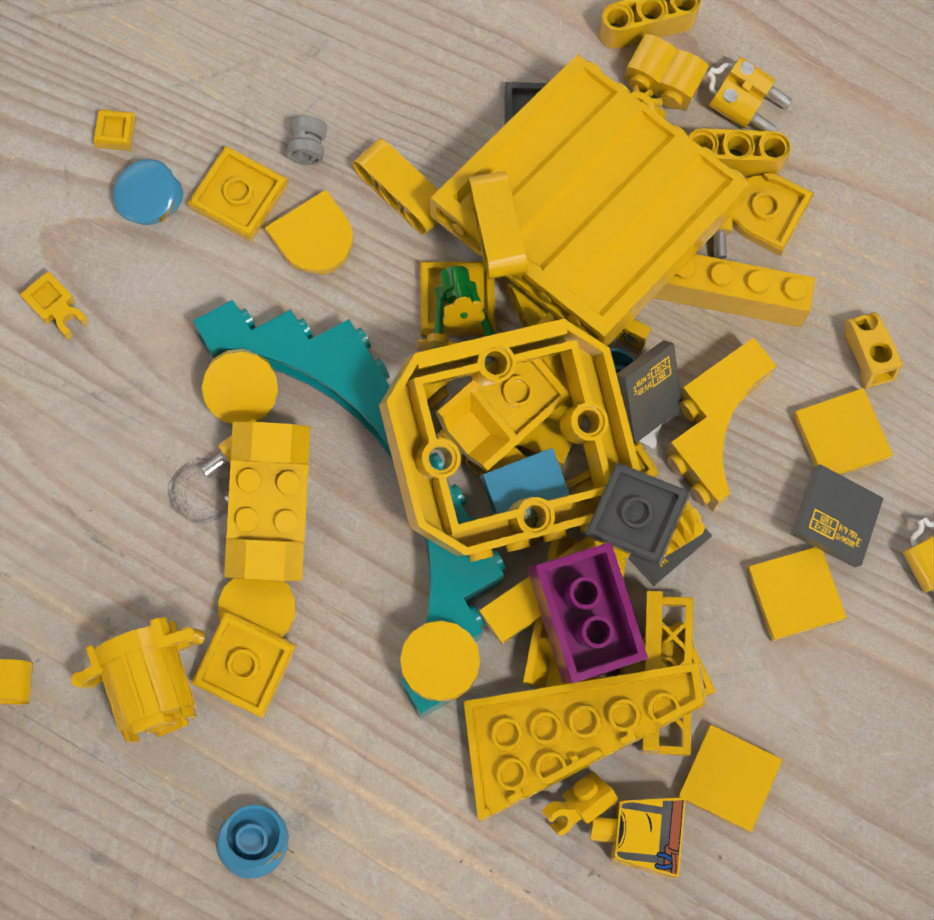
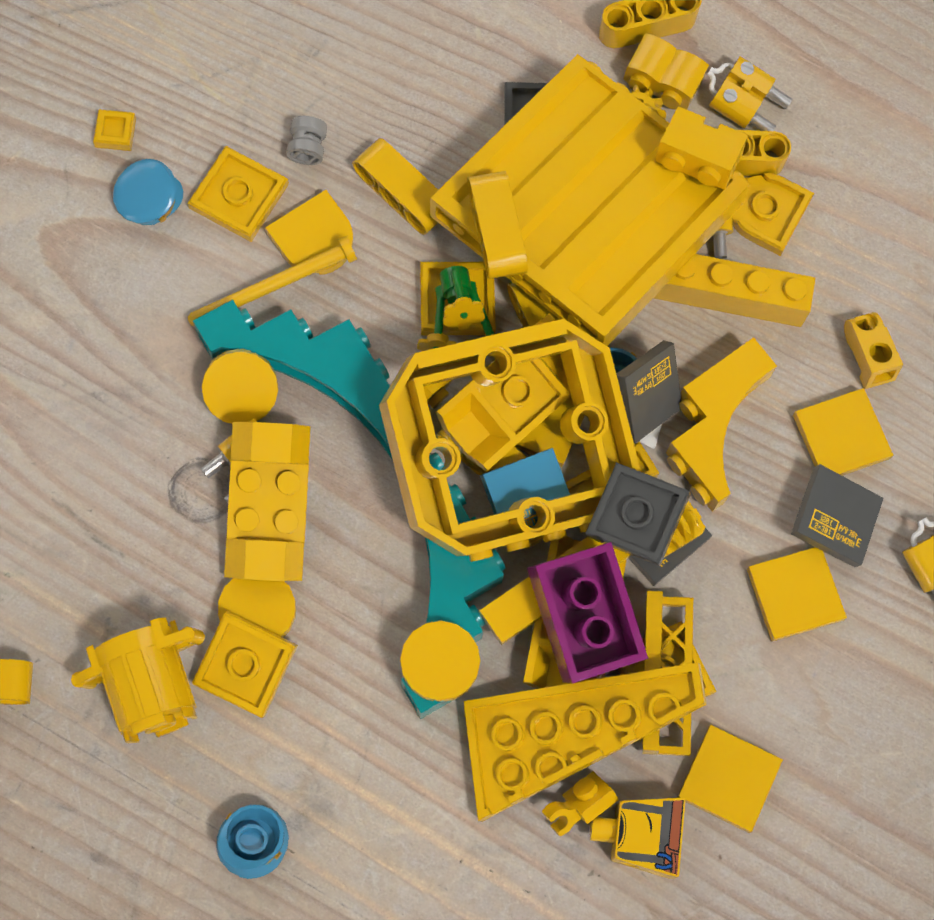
yellow plate [20,271,89,340] -> none
yellow tile [615,319,651,352] -> none
none -> yellow bar [187,236,358,326]
none -> yellow brick [656,106,748,190]

